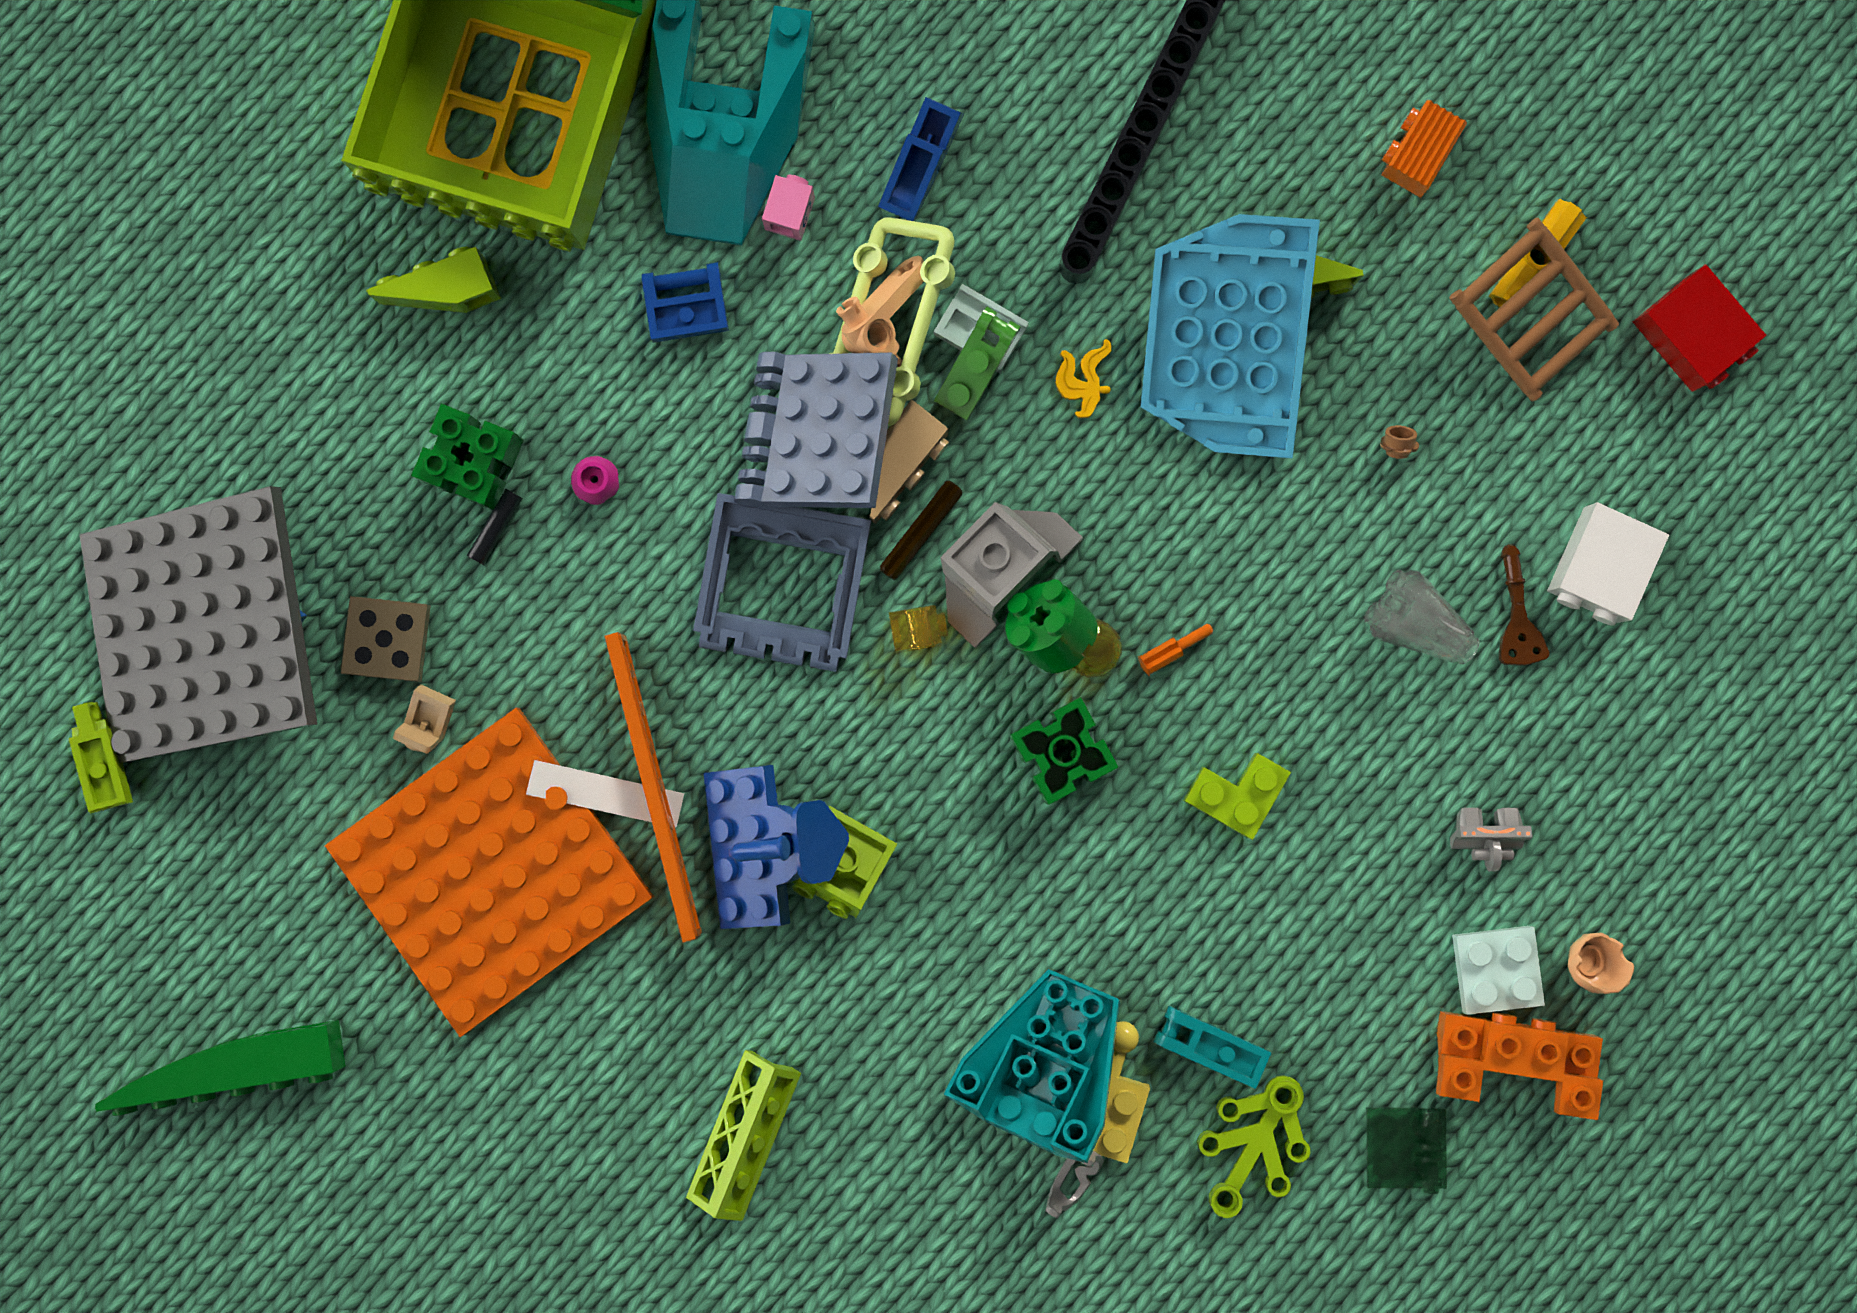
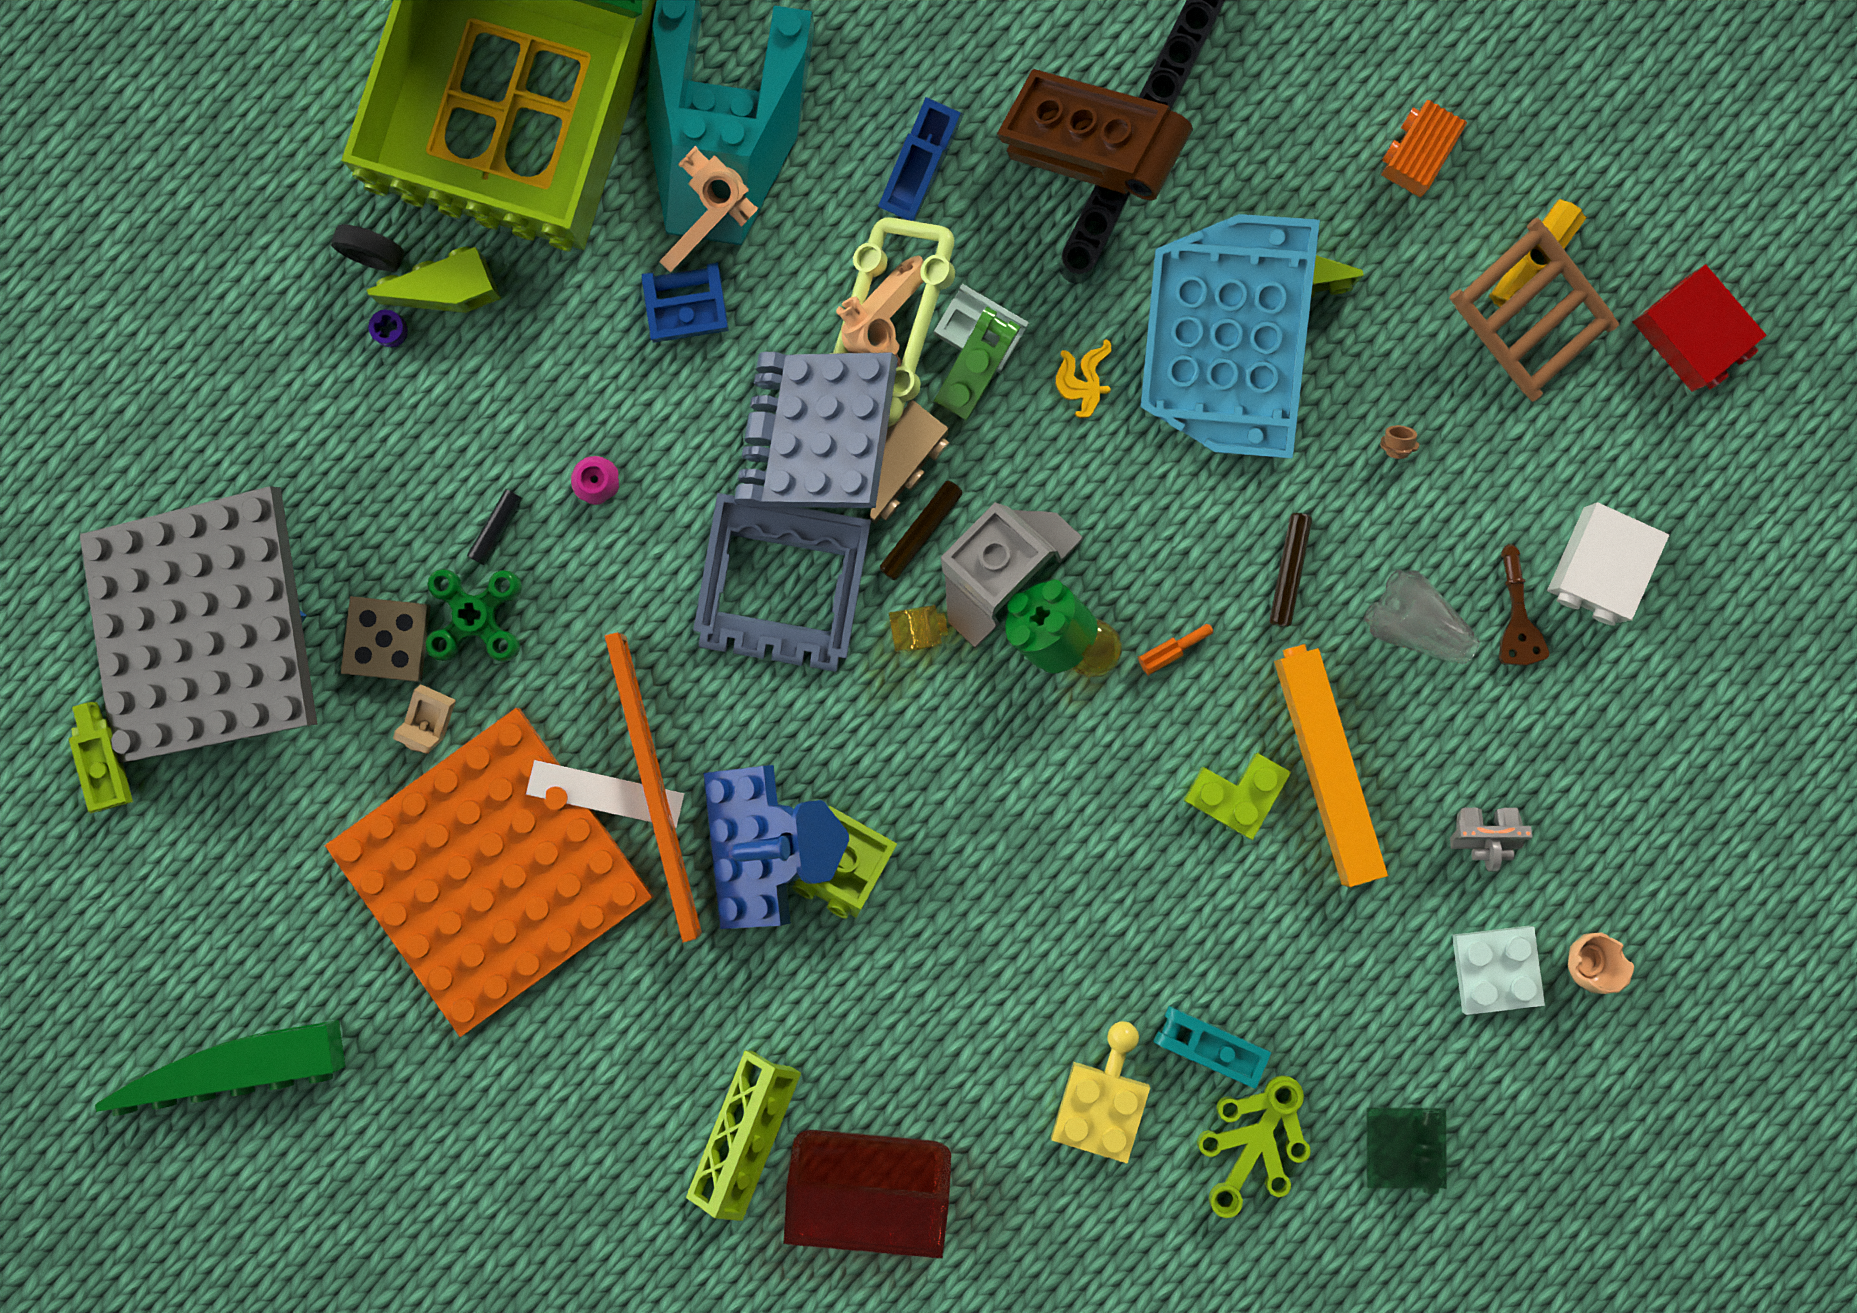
green brick [411,403,524,510] -> none
bright pink brick [762,174,815,241] -> none
teal wedge [944,969,1120,1163] -> none
green brick [1009,697,1118,805] -> none
light grey helmet [1046,1151,1104,1218] -> none
orange bracket [1436,1011,1603,1120] -> none
none -> black tyre [331,224,404,272]
none -> dark purple bush [368,309,408,348]
none -> green gear [425,569,522,662]
none -> light nougat piece [659,146,759,273]
none -> clear red windscreen [783,1130,951,1259]
none -> reddish brown hinge [997,69,1193,201]
none -> dark brown axle [1269,513,1312,627]
none -> light orange brick [1274,644,1388,887]

